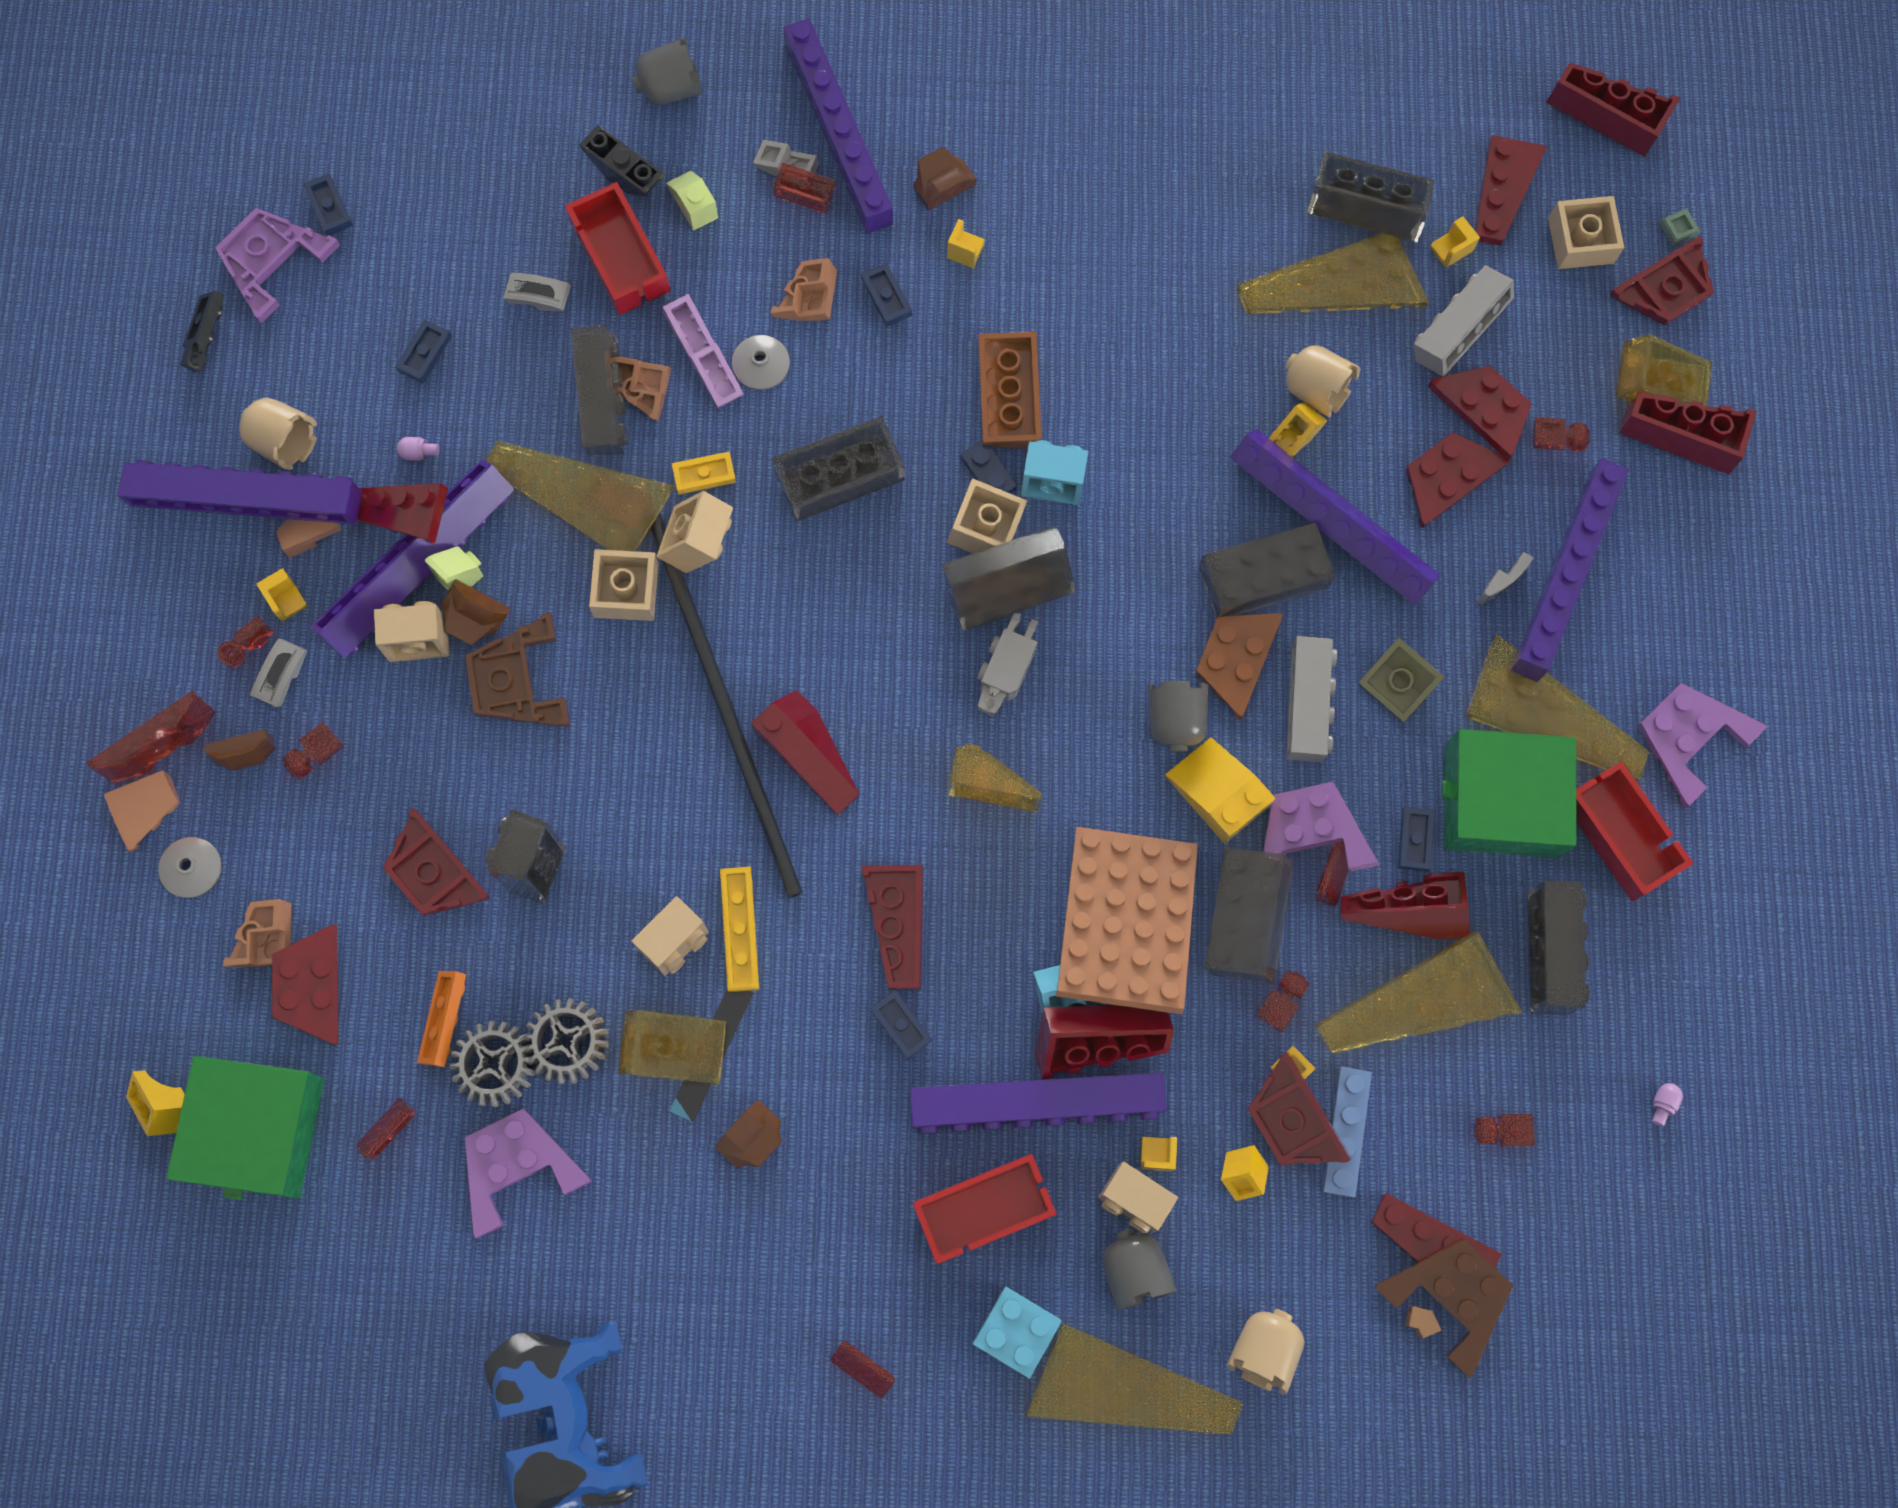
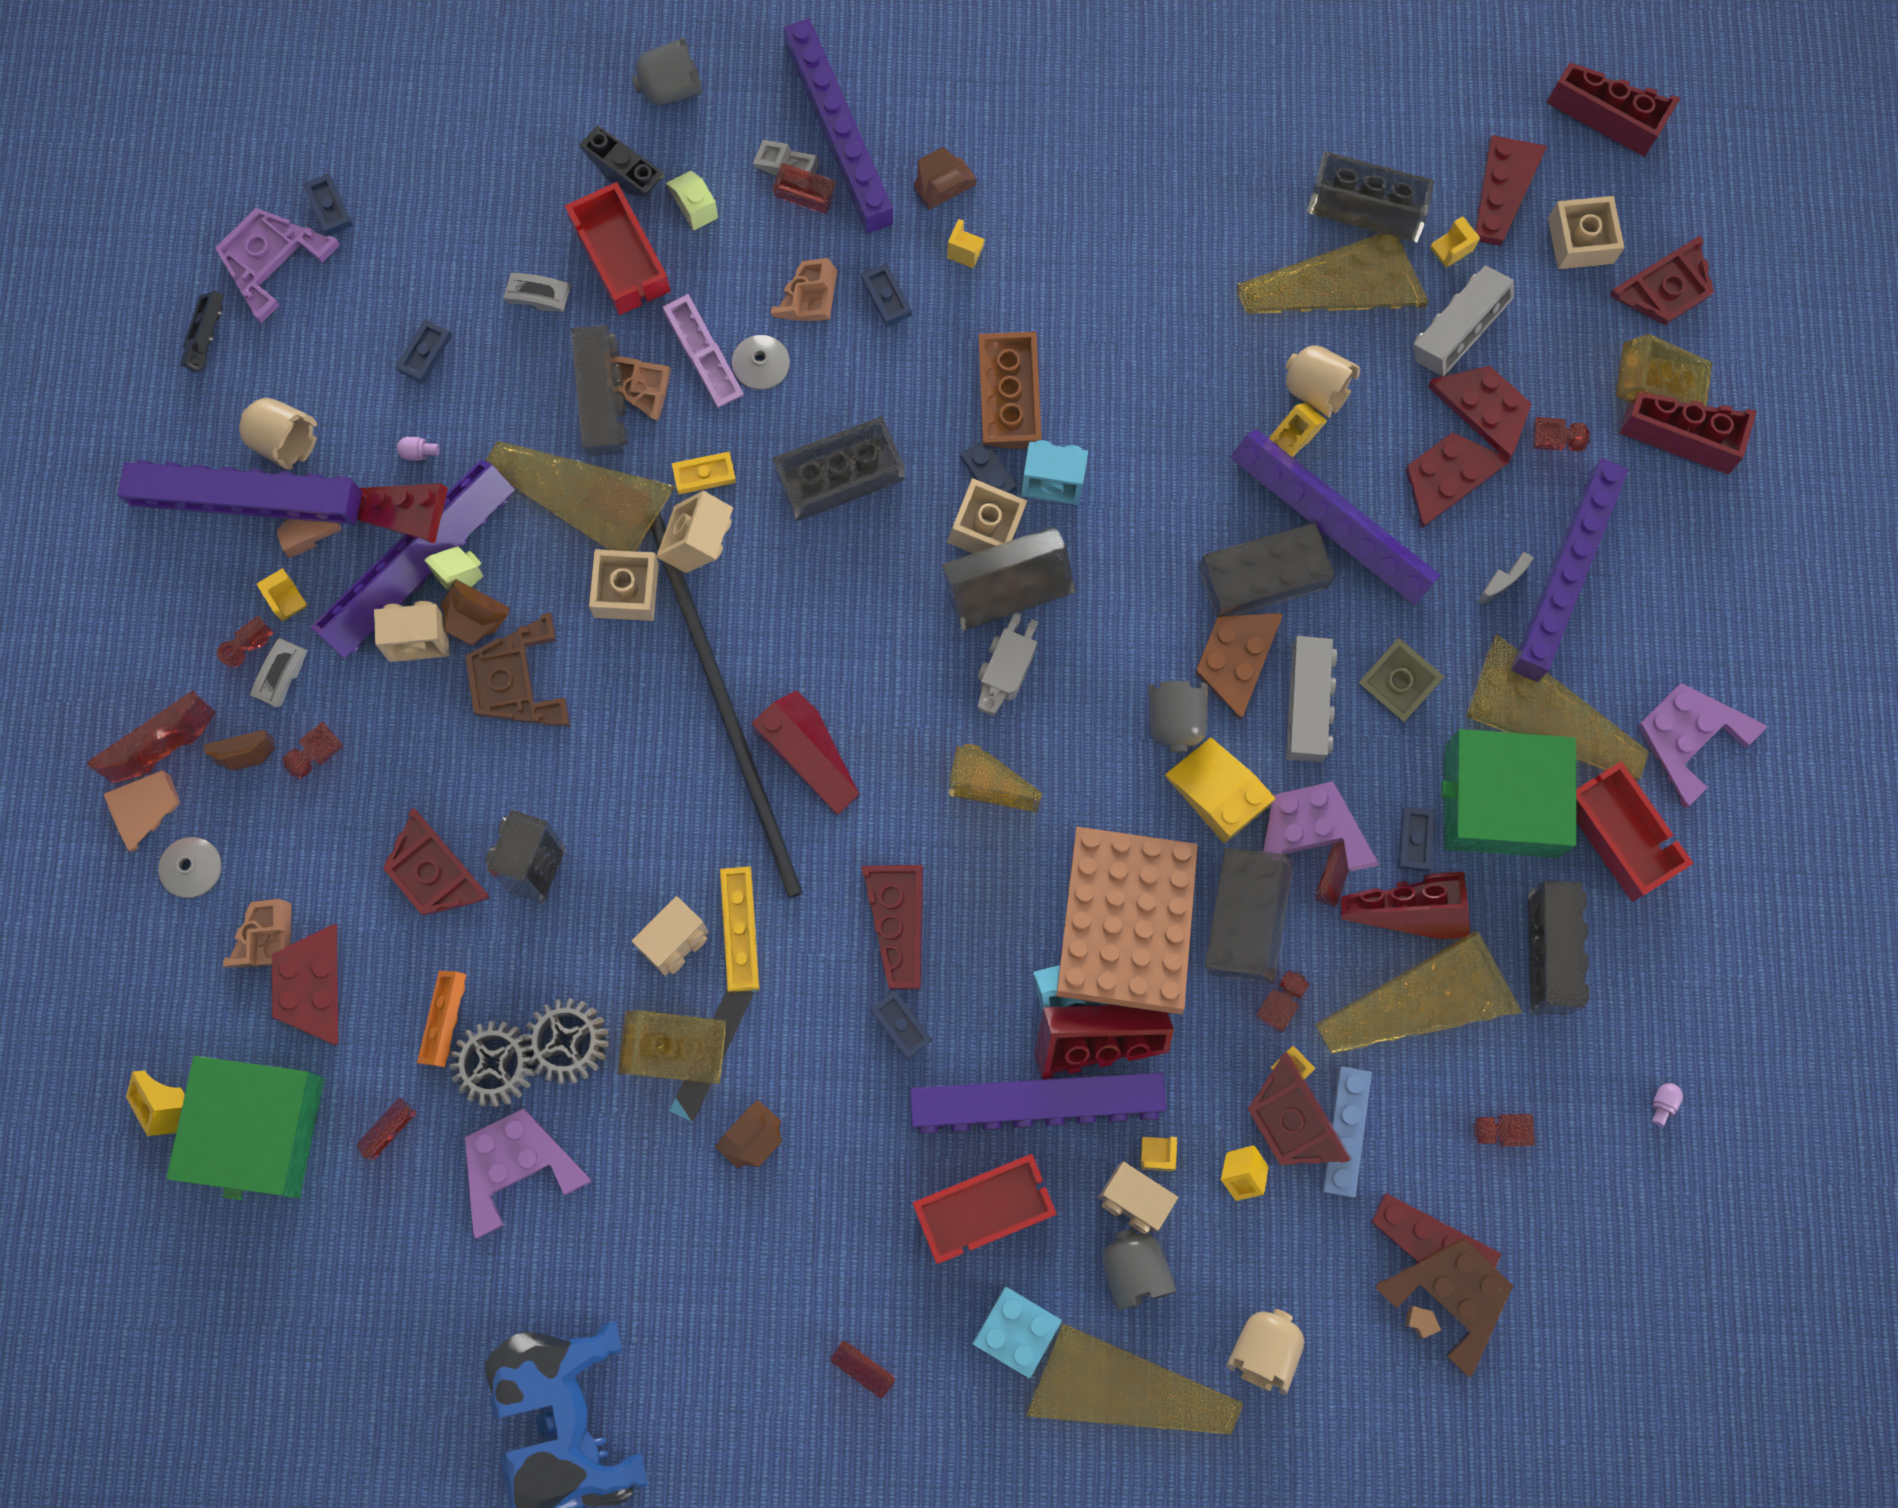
sand green tile [1659,208,1701,246] -> none

